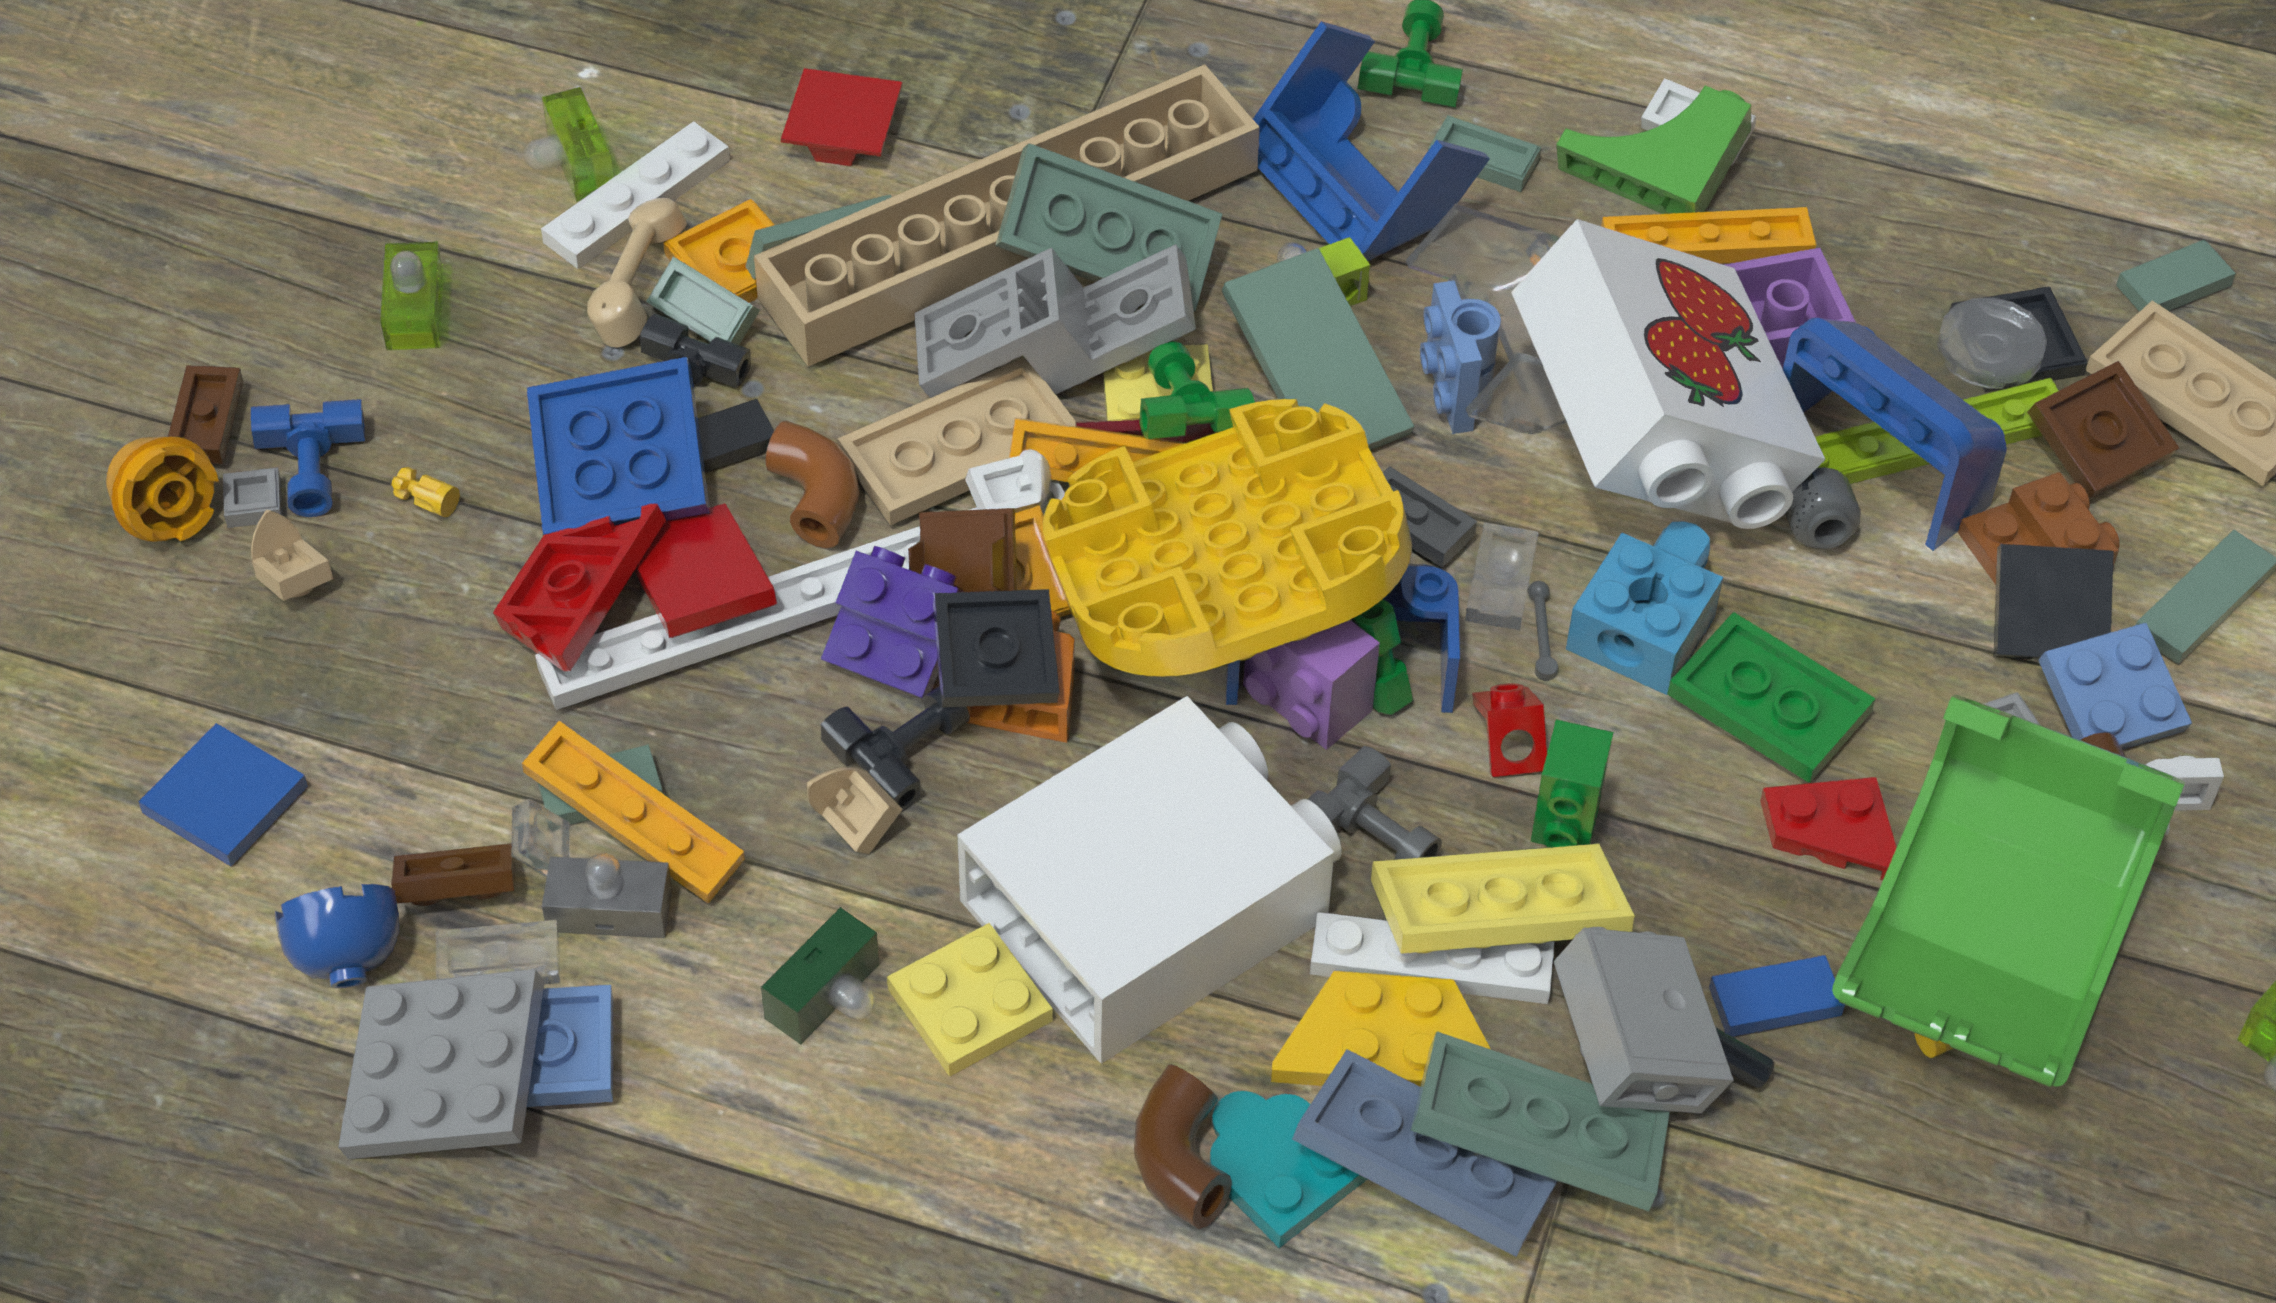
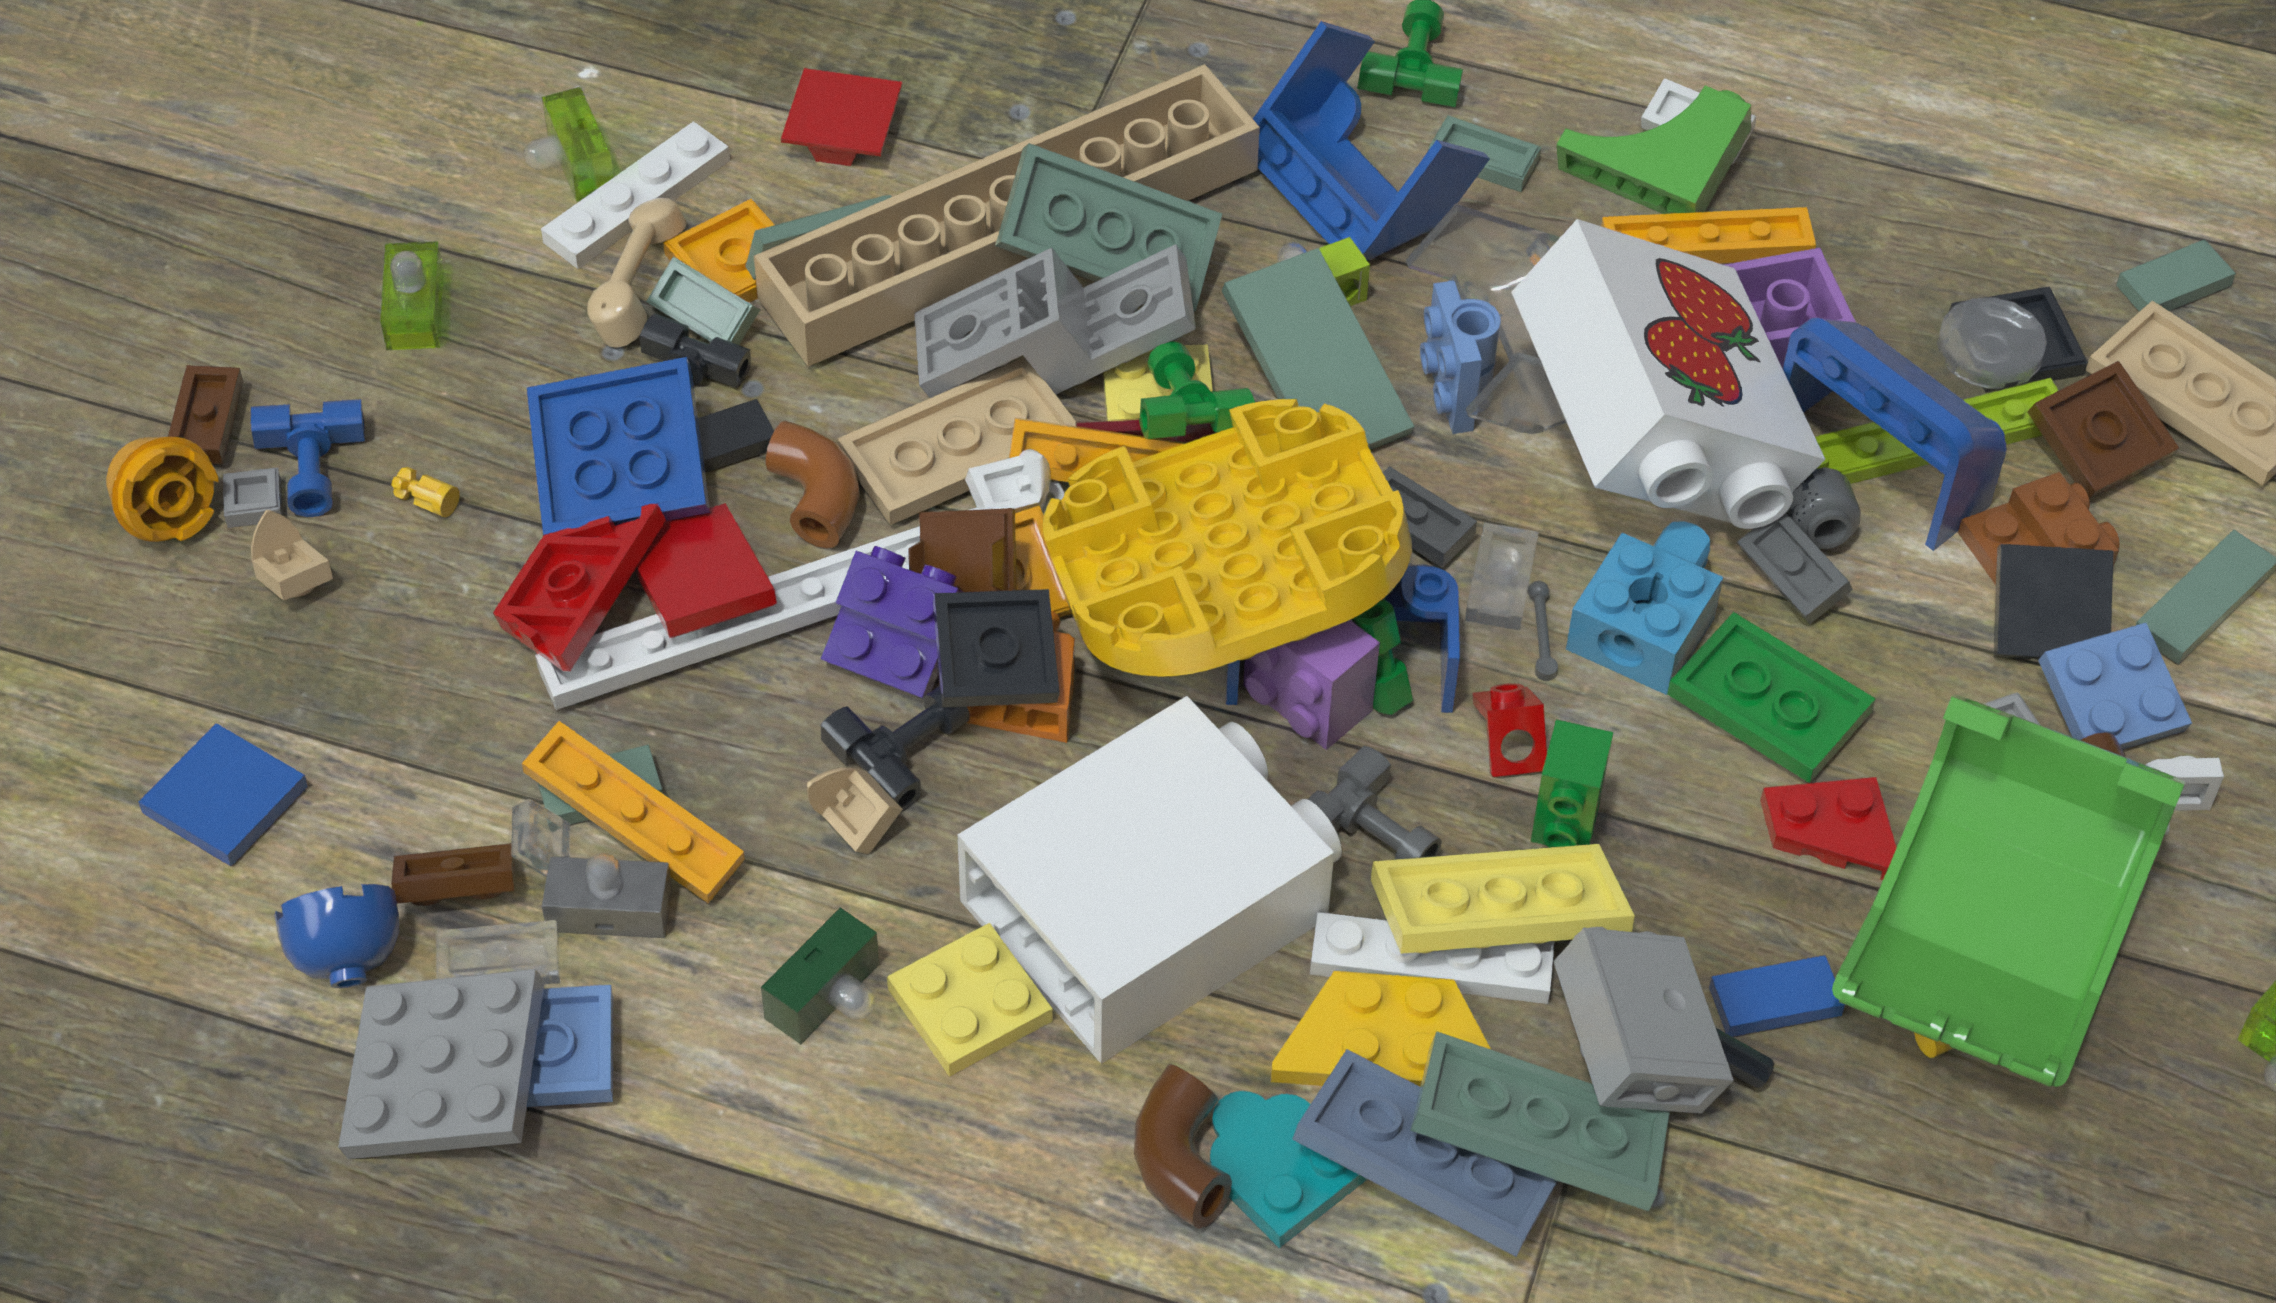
none -> dark grey plate [1737,513,1853,625]

